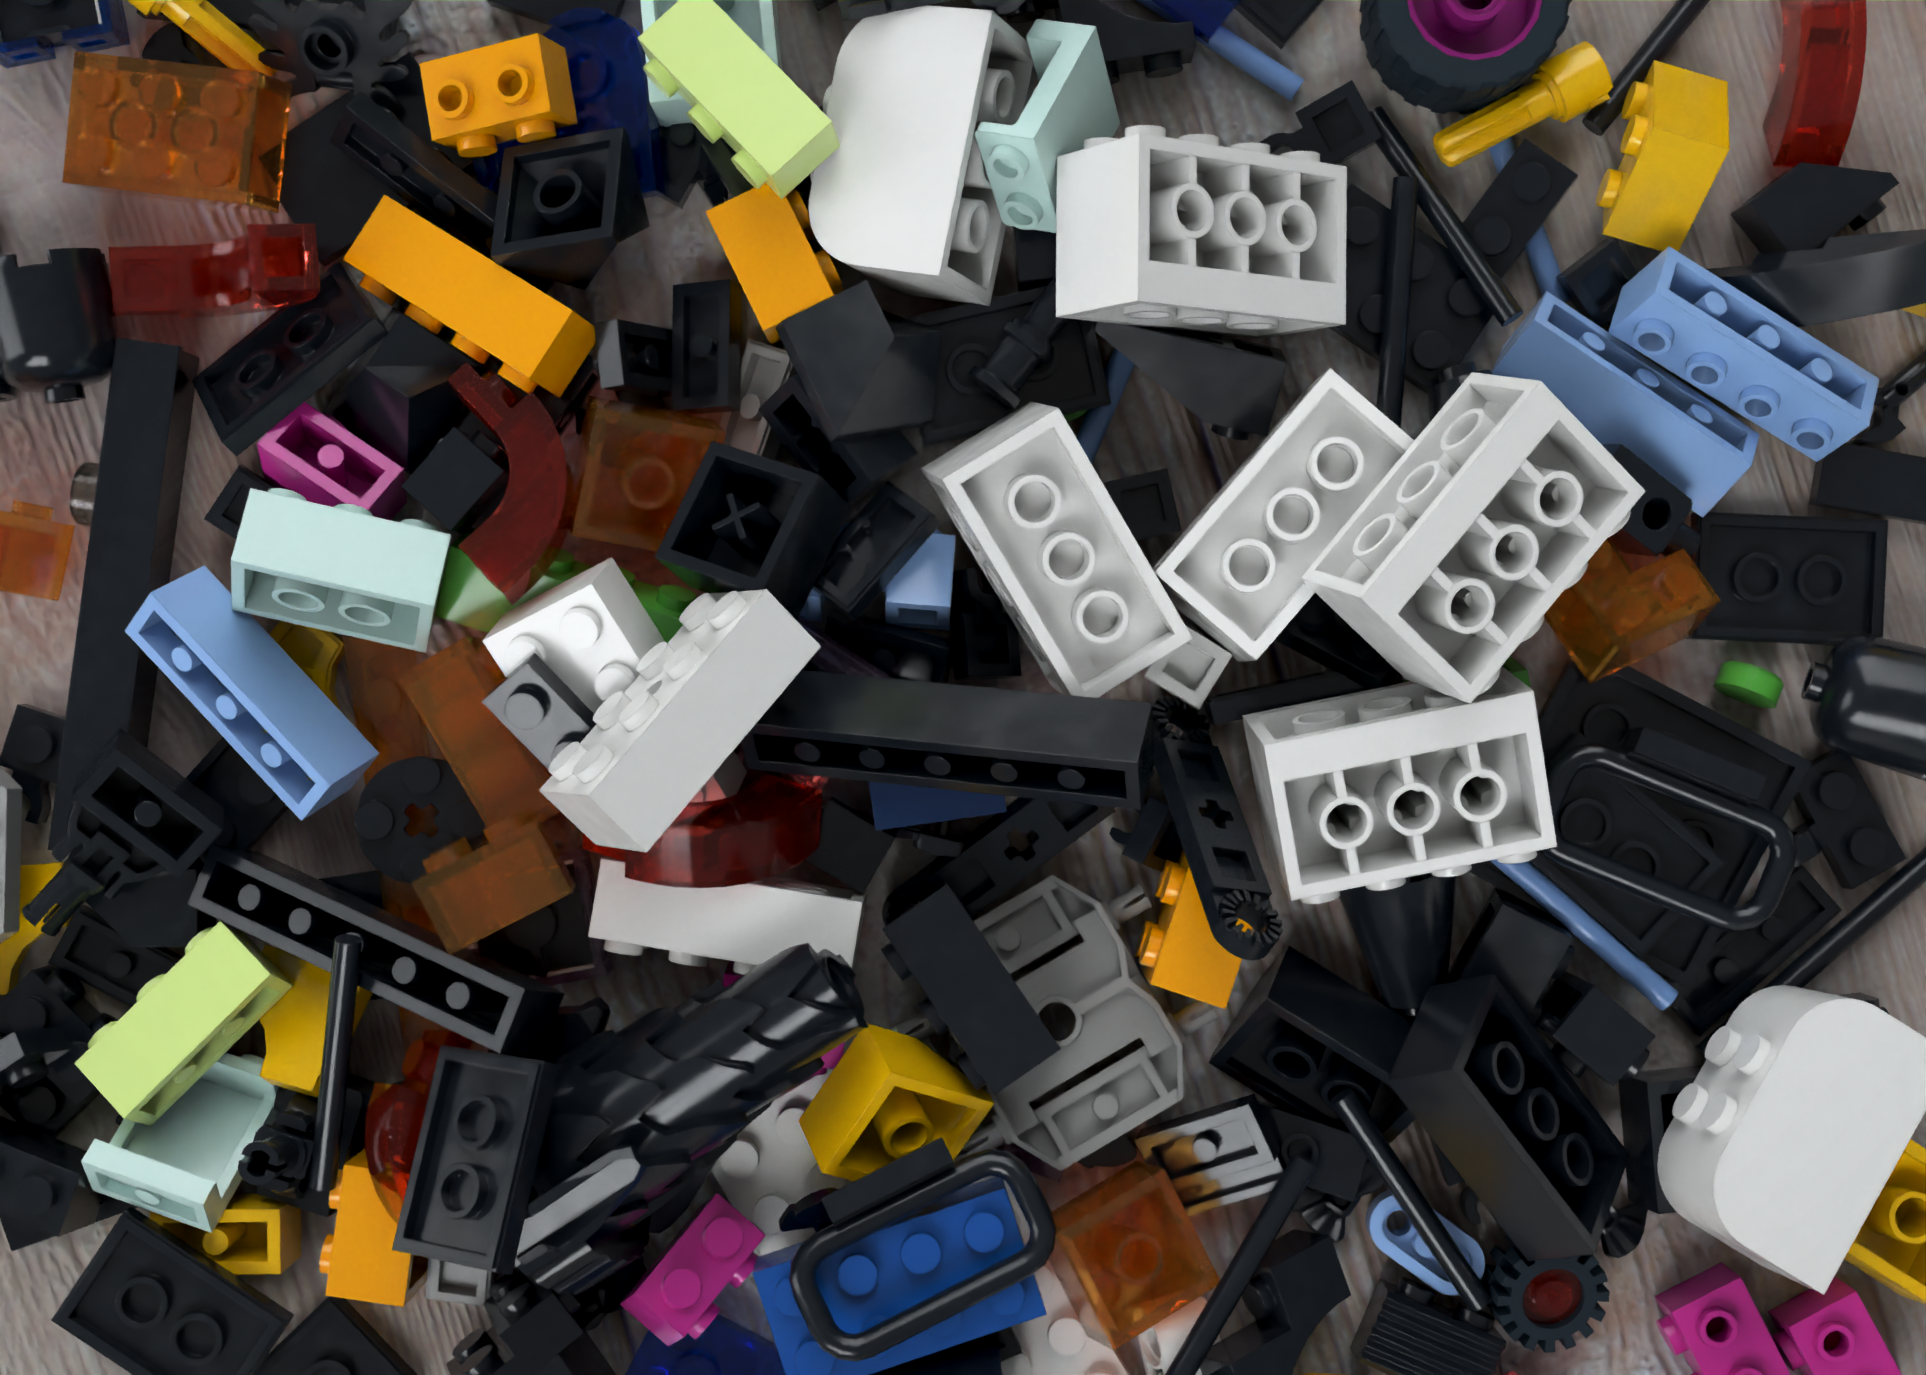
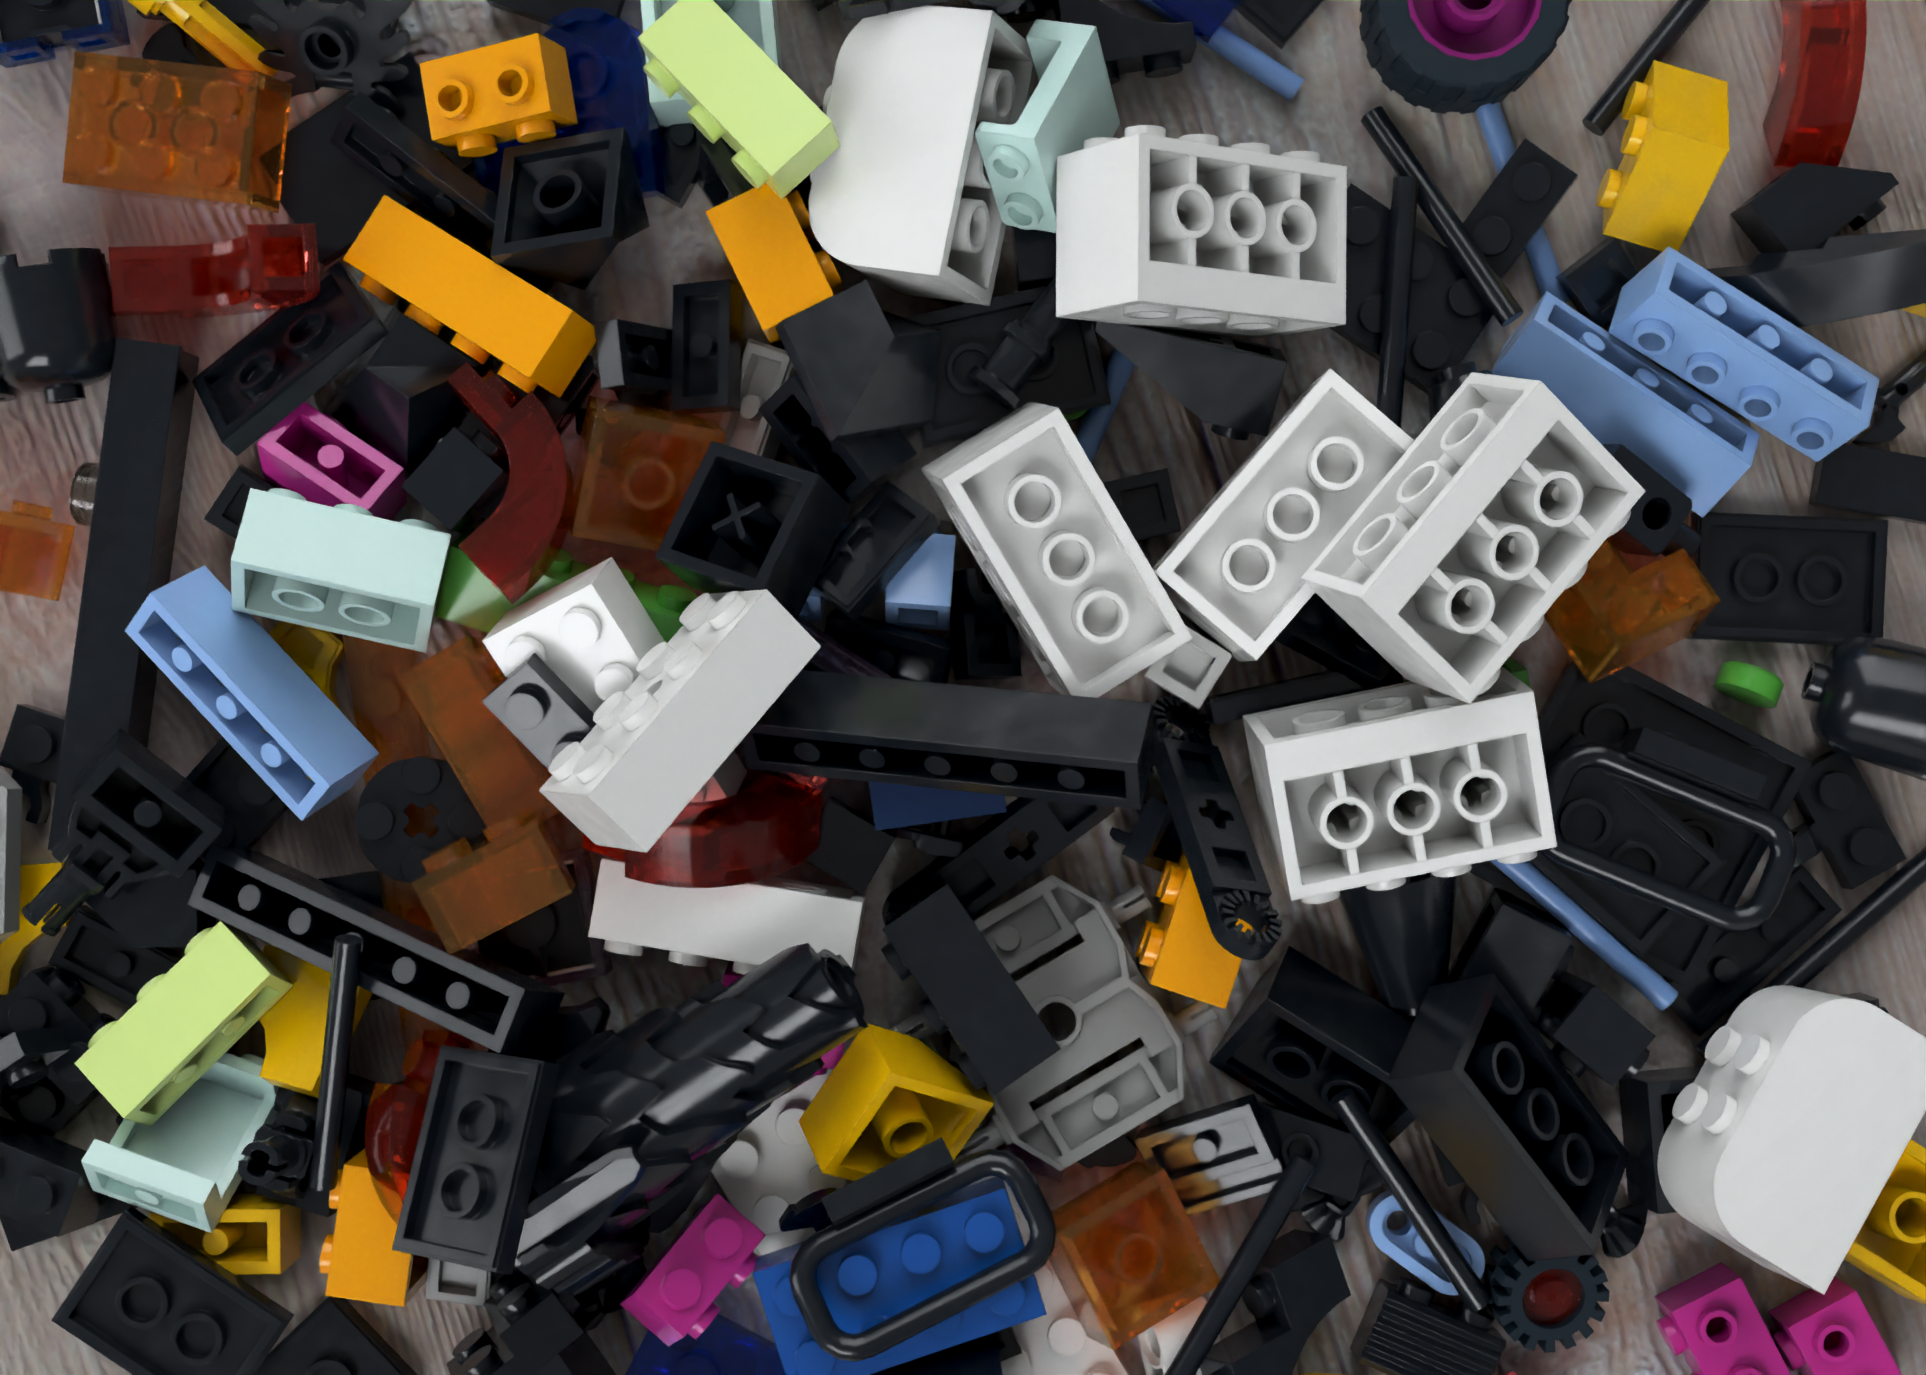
black plate [1259,80,1383,165] -> none
yellow piece [1432,41,1613,167] -> none

